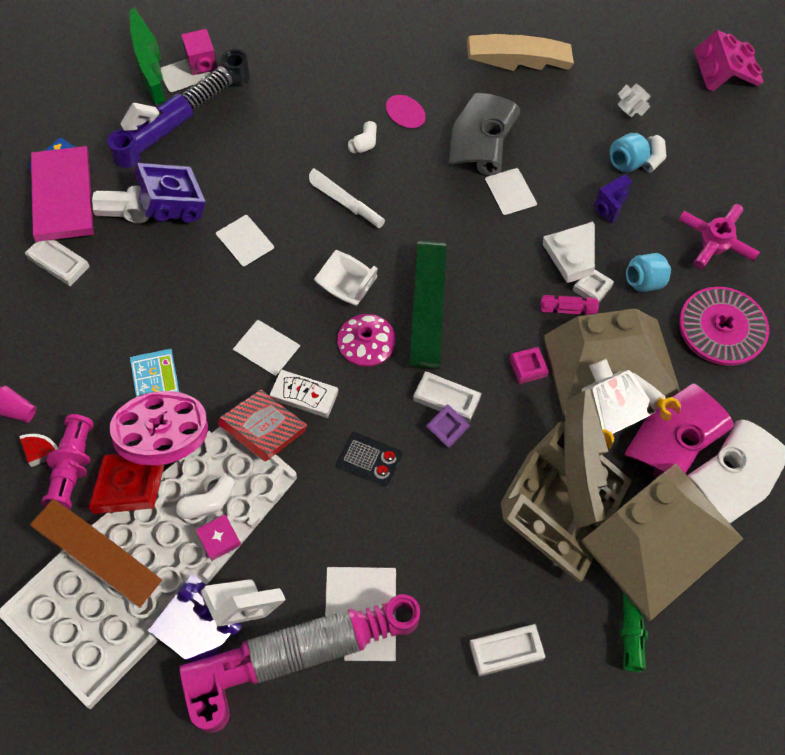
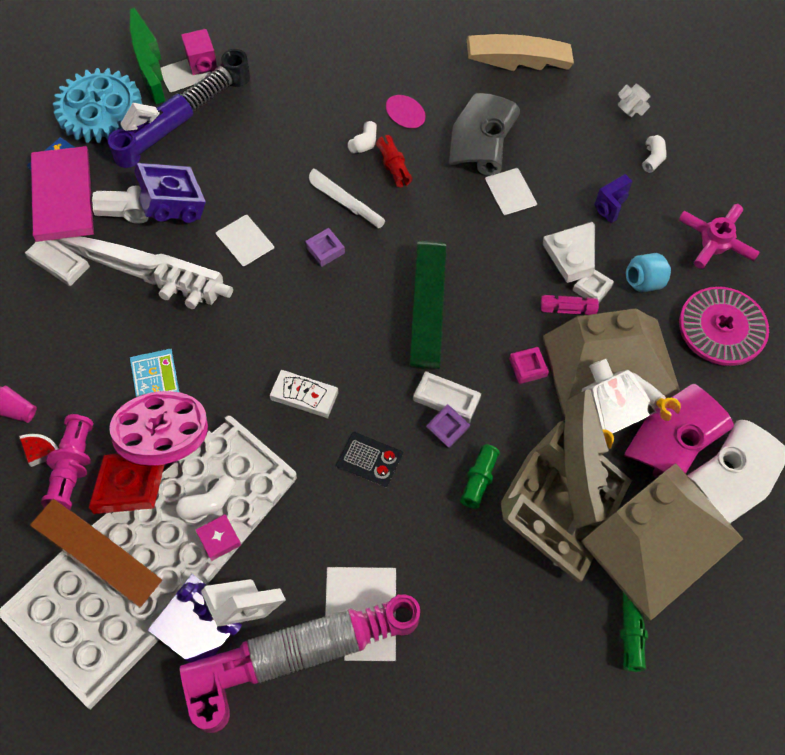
tile [218,390,307,462] -> none
white sticker [233,320,301,376] -> none
white piece [314,250,378,306] -> none
dark pink dish [337,314,396,367] -> none
white tile [469,624,546,676] -> none
medium azure head [609,133,650,173] -> none
dark pink bracket [694,30,763,91] -> none
none -> medium azure gear [53,68,142,143]
none -> white piece [55,236,233,309]
none -> medium lavender tile [305,228,345,267]
none -> red pin [376,135,413,187]
none -> green pin [460,444,500,509]

